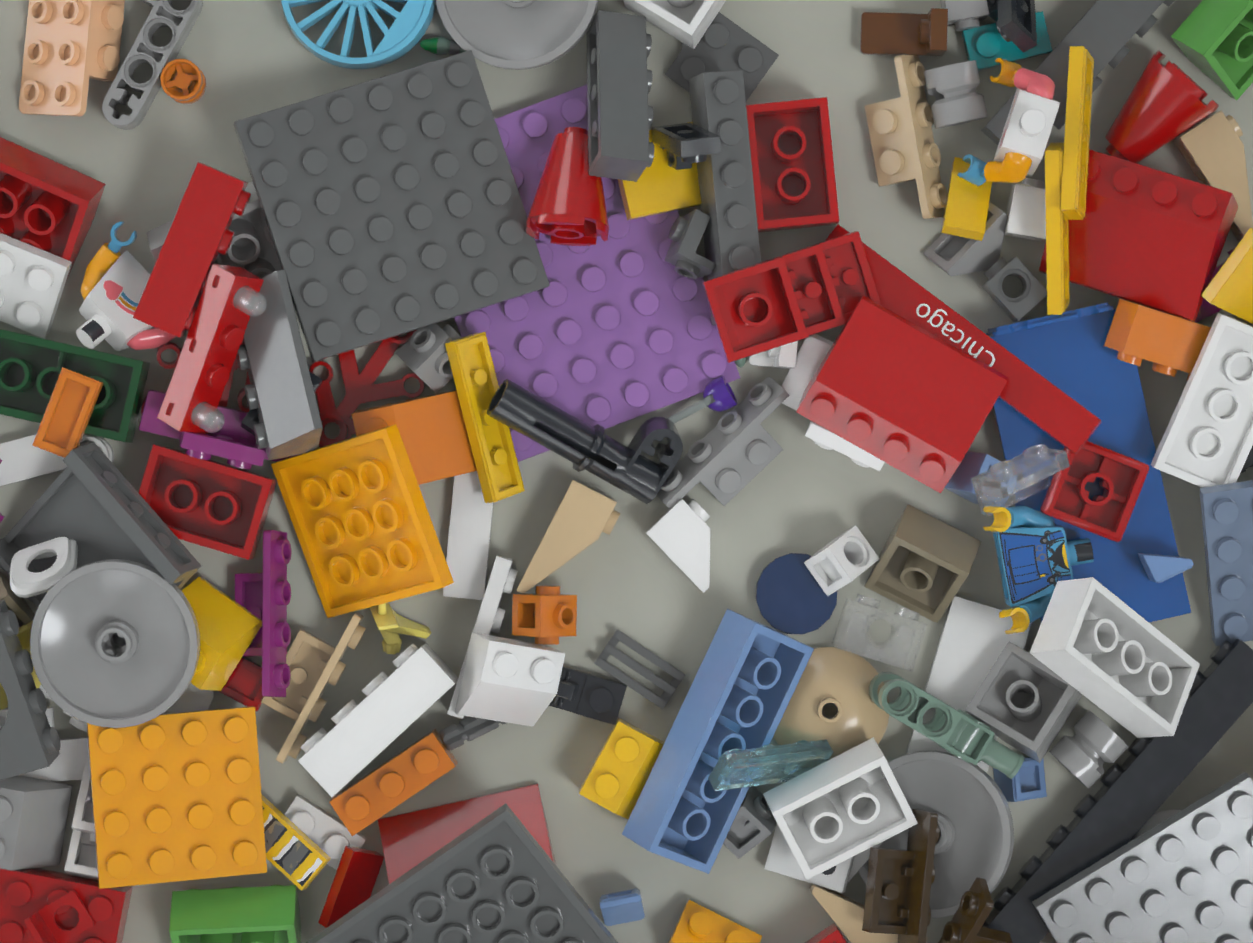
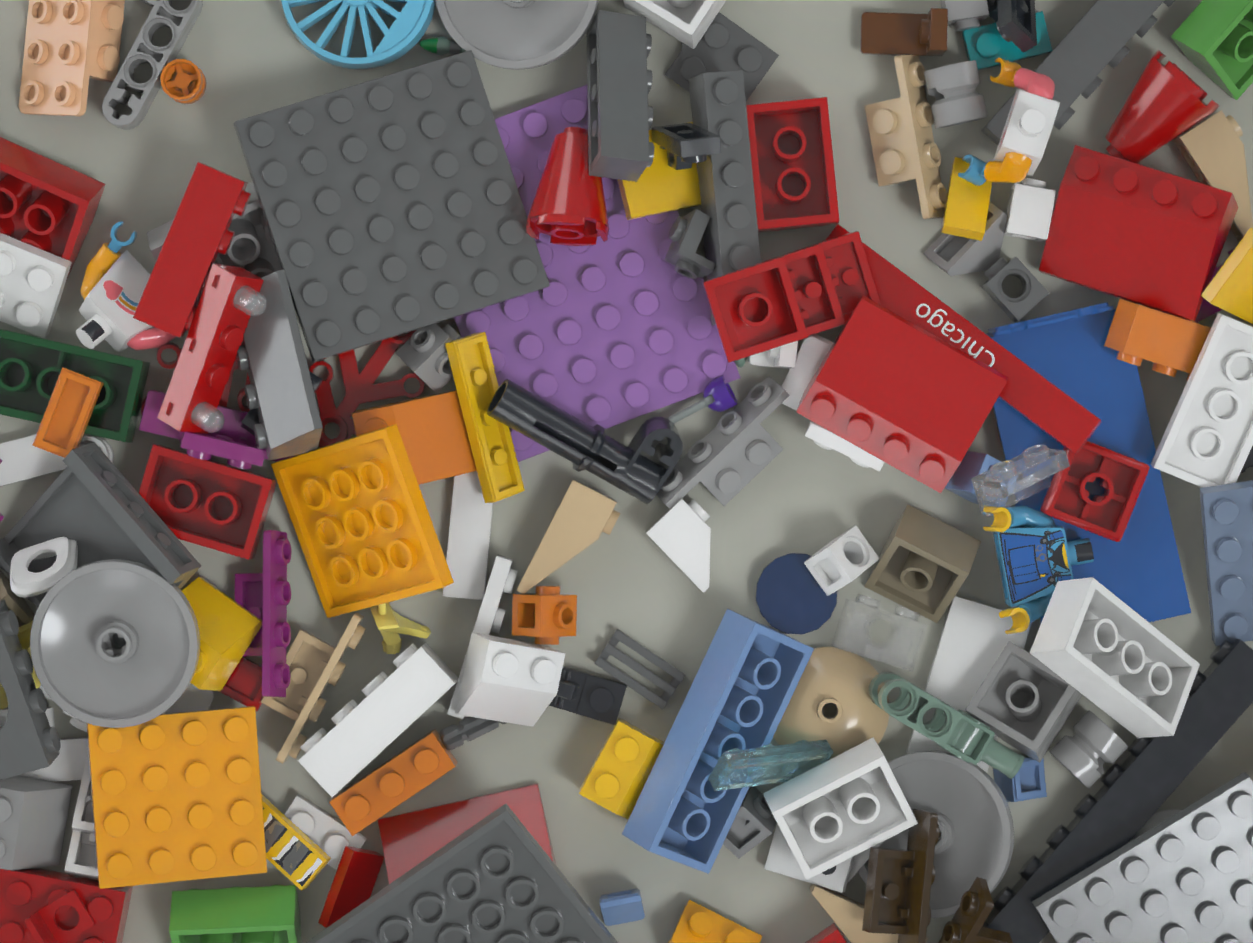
yellow tile [1045,142,1070,315] -> none
yellow tile [1060,46,1094,220] -> none
medium blue slope [1137,553,1194,584] -> none

